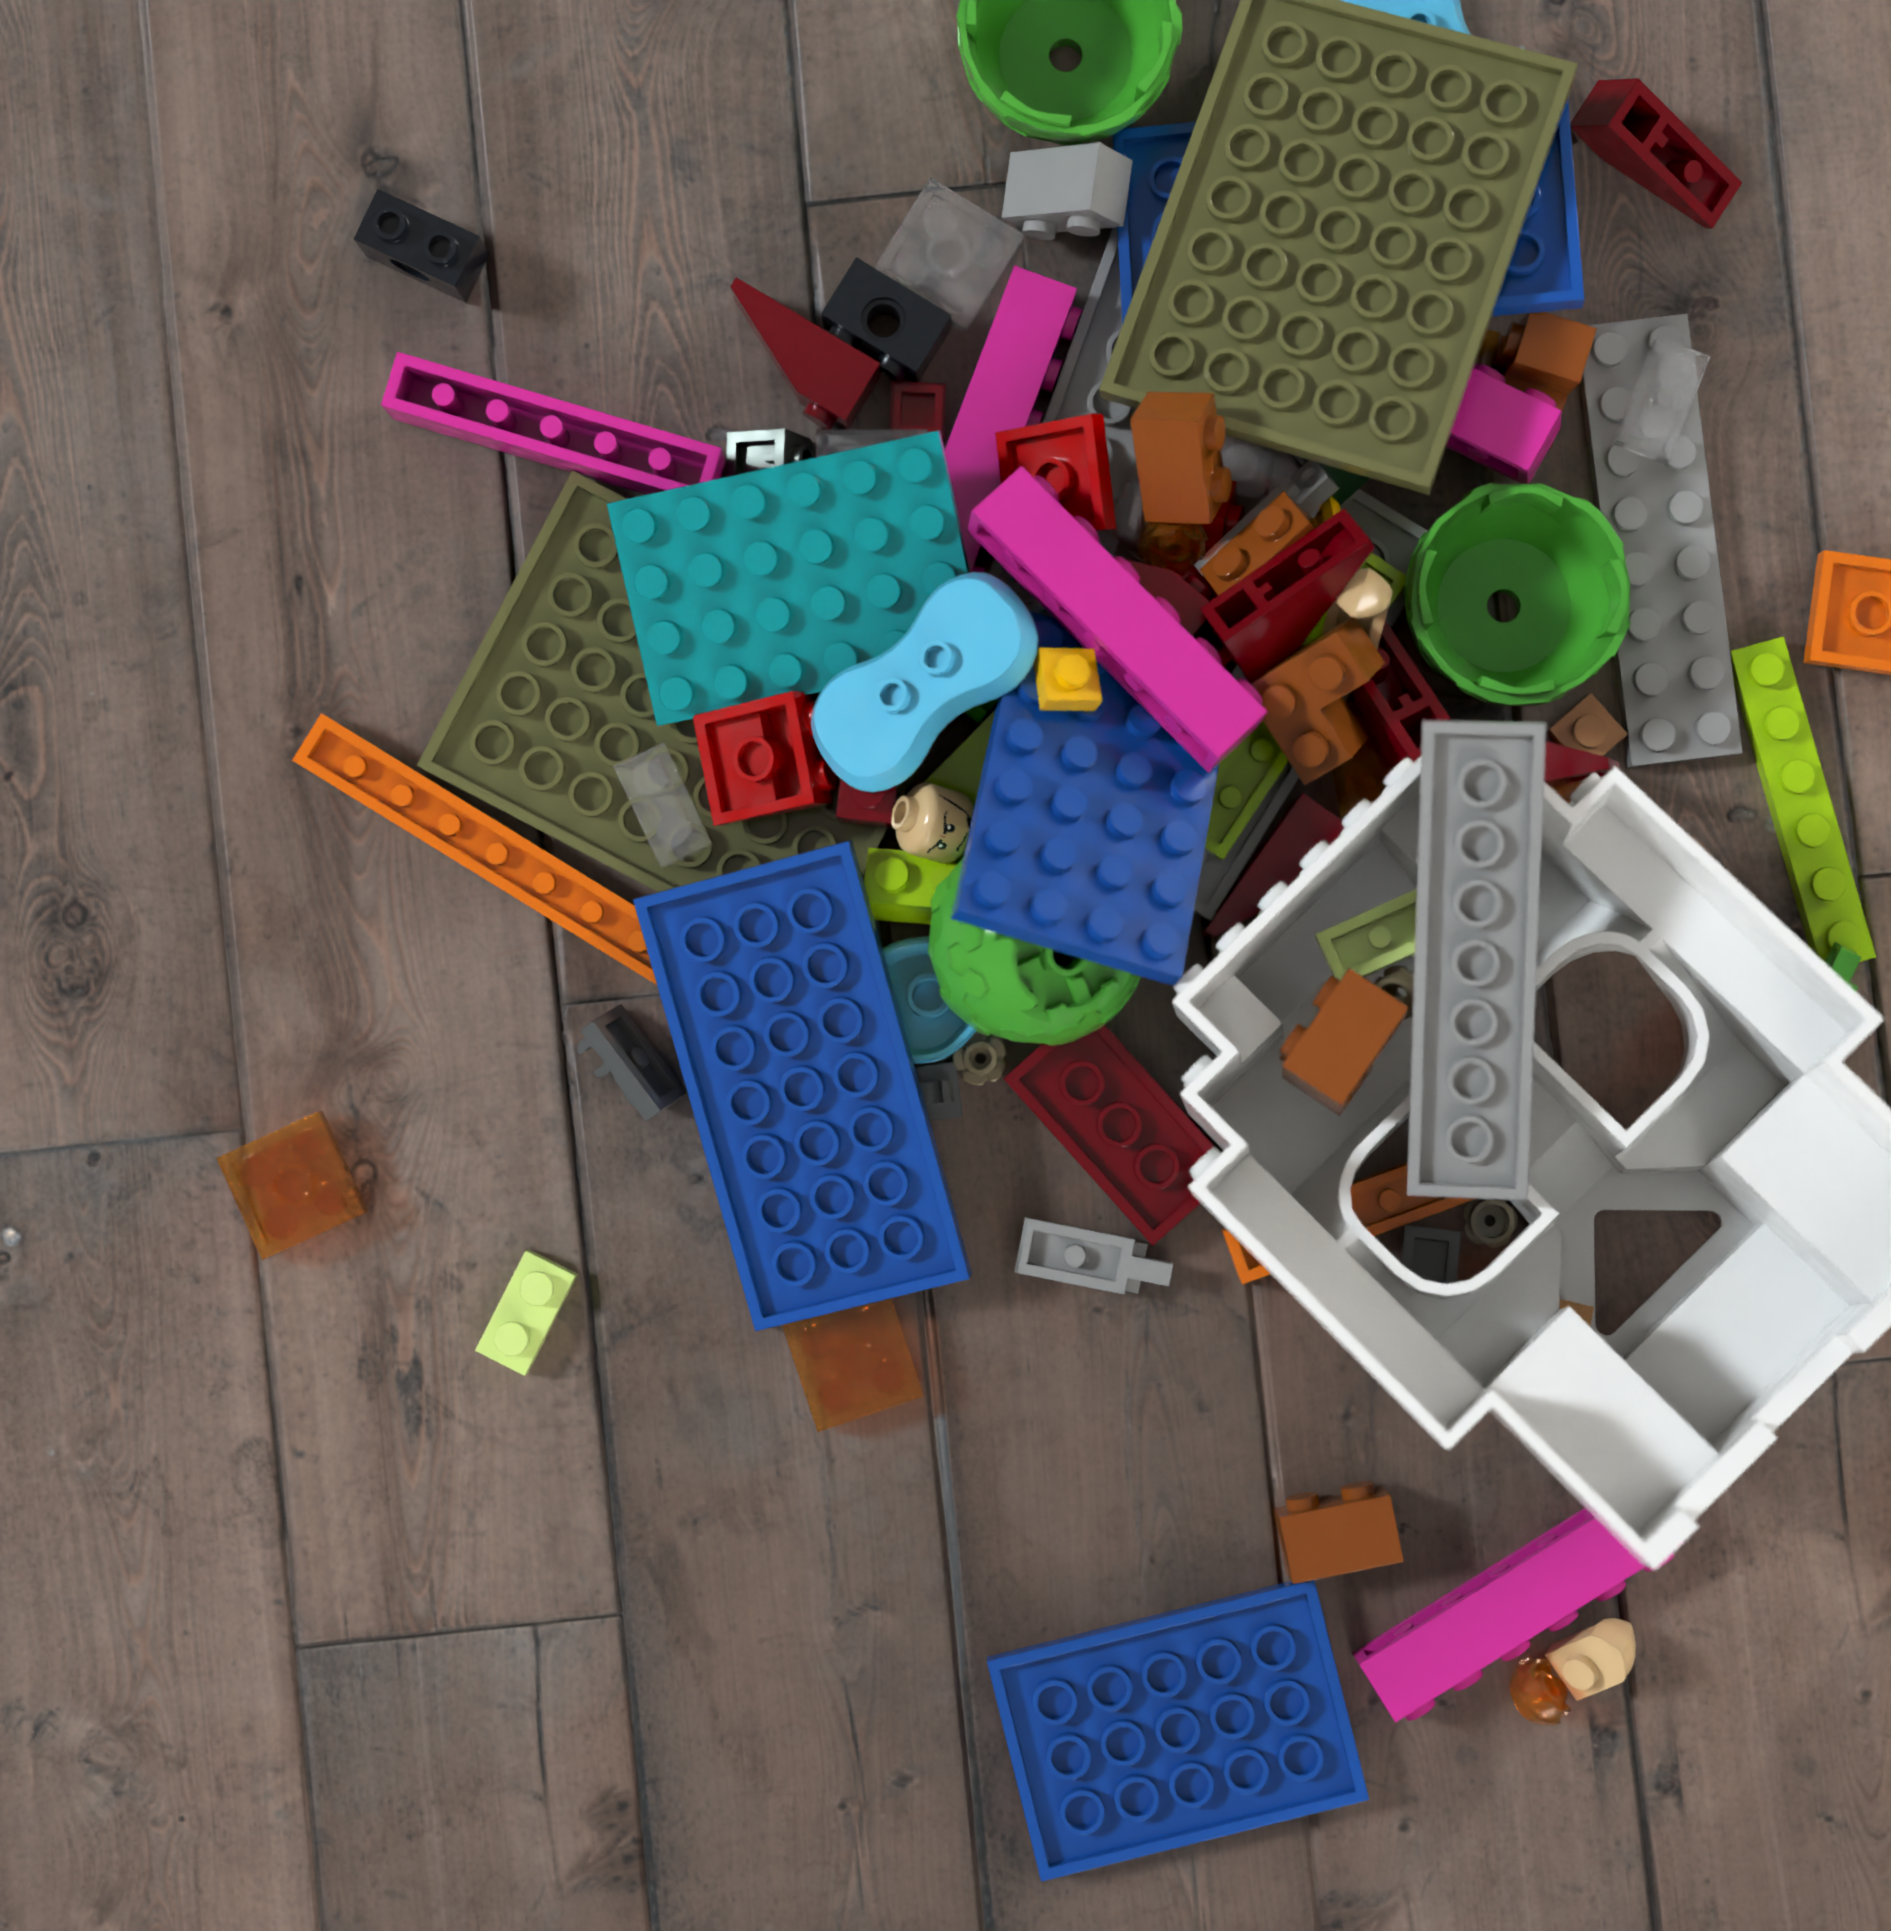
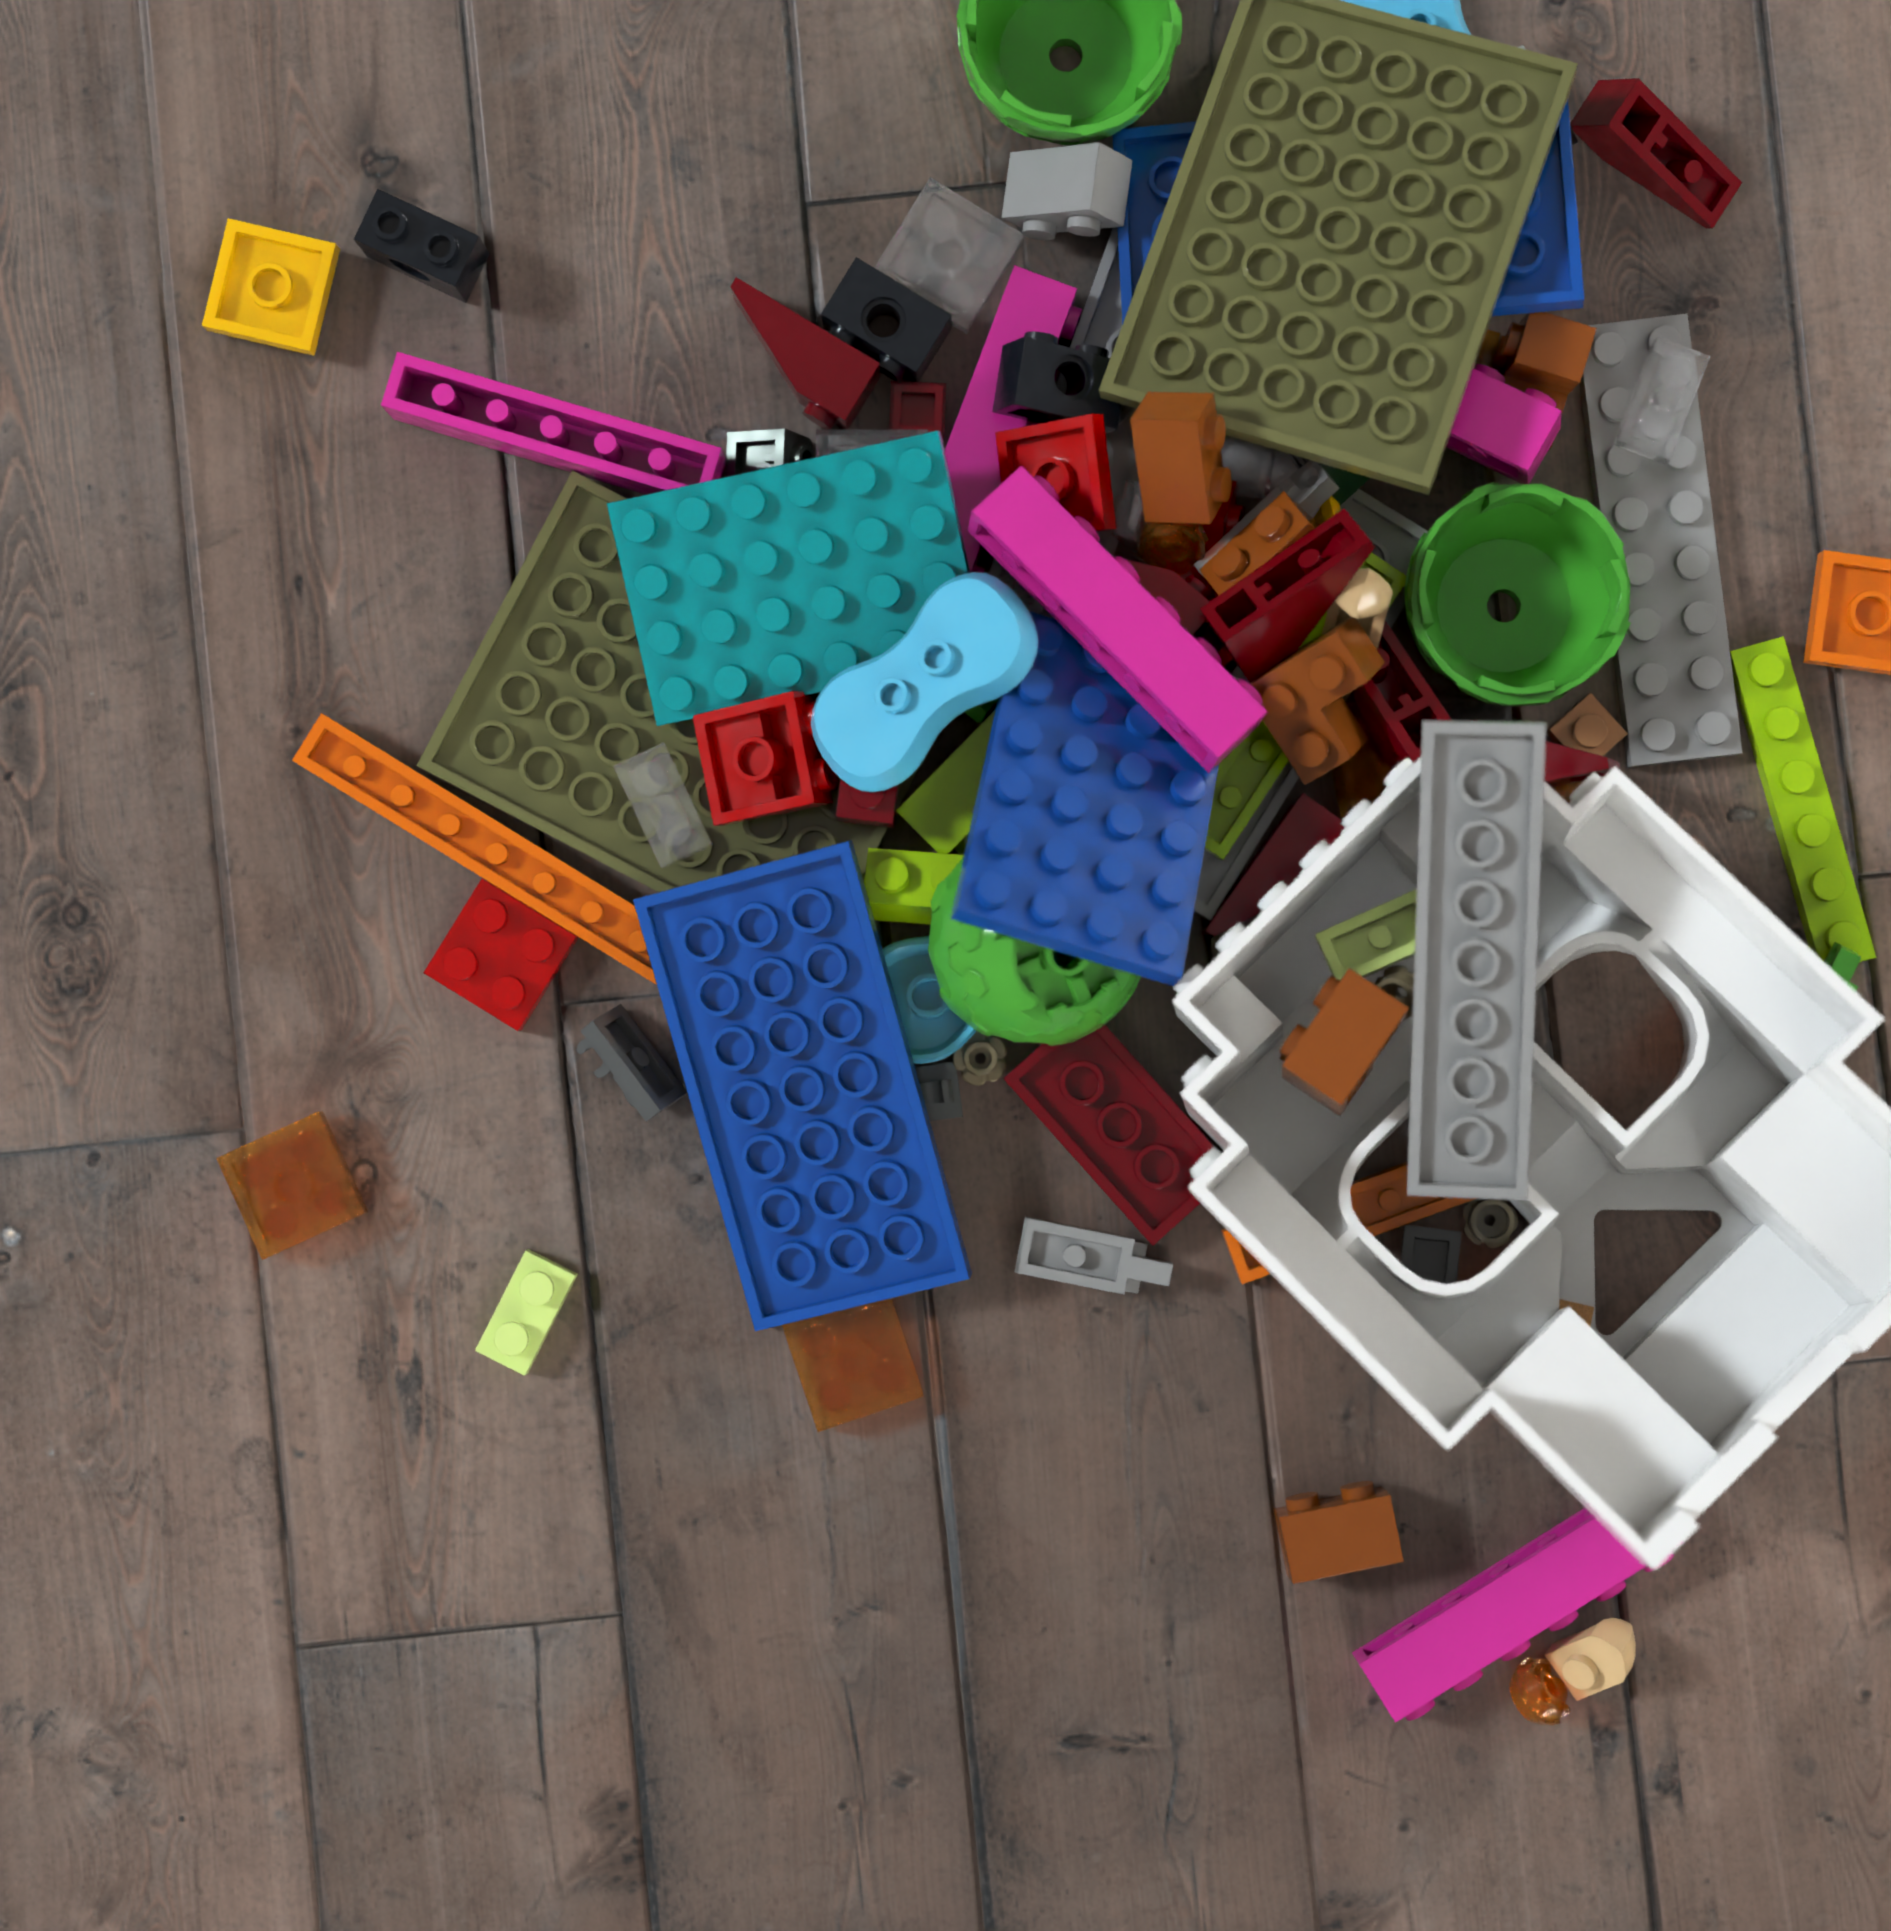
tan head [891,782,974,864] -> none
blue plate [987,1580,1369,1882] -> none
yellow plate [1033,648,1102,711] -> none
none -> yellow plate [202,218,340,356]
none -> red plate [423,878,579,1031]
none -> black brick [992,331,1121,433]

